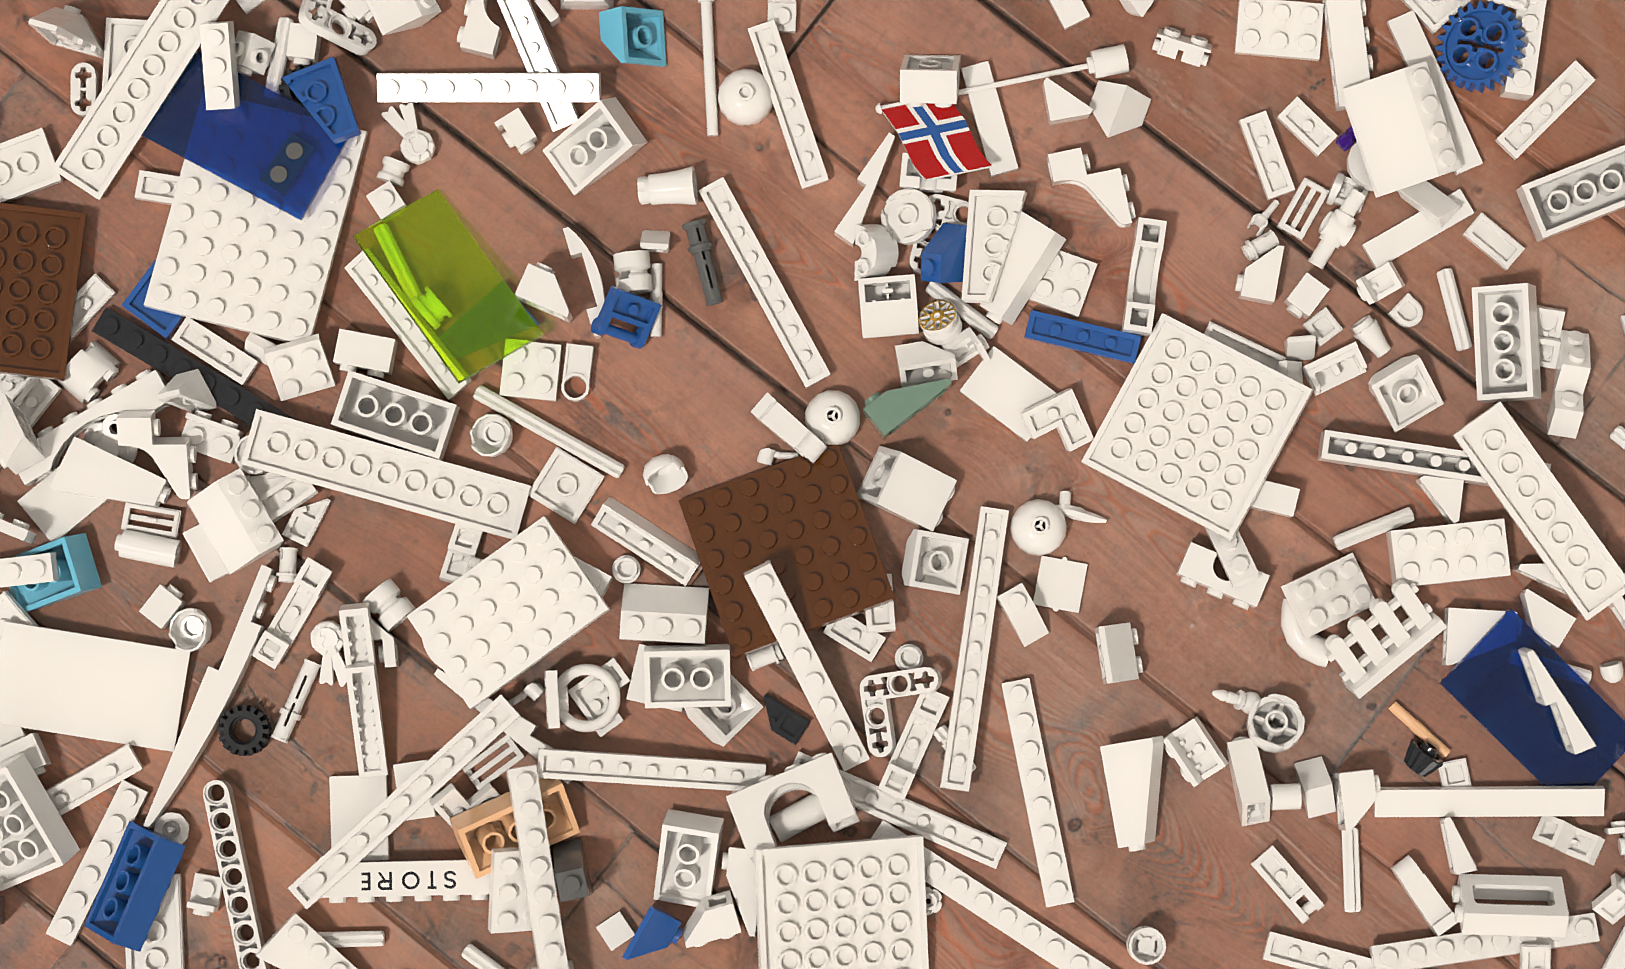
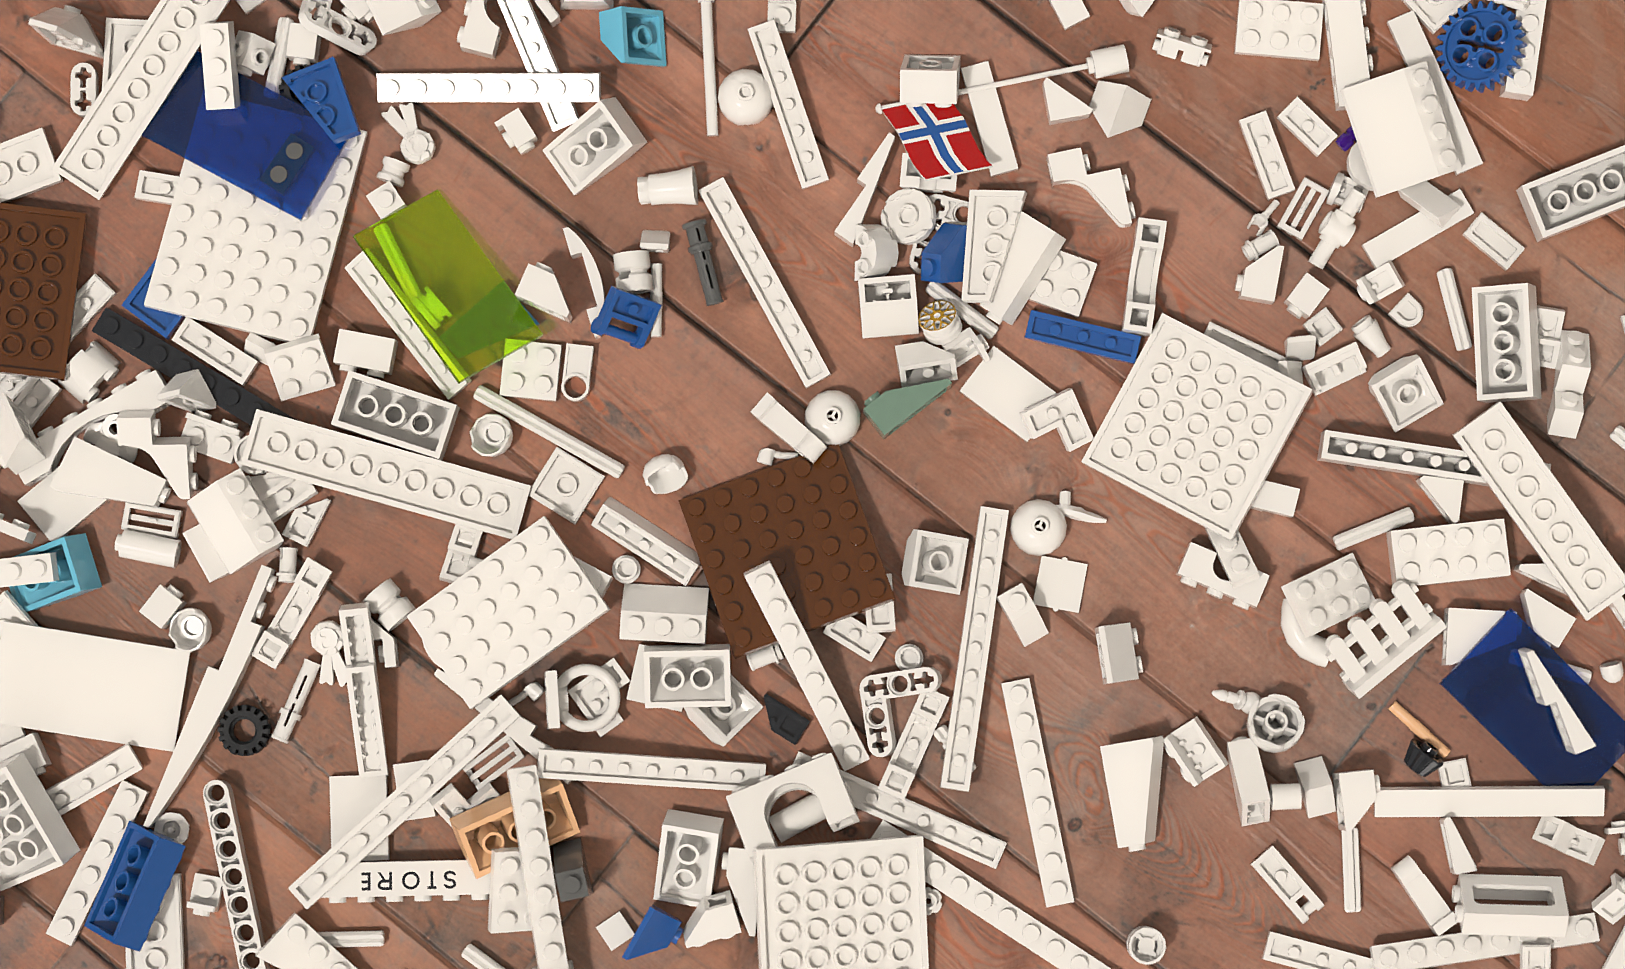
white slope [857,446,957,532] -> none
white plate [1495,60,1595,160] -> none

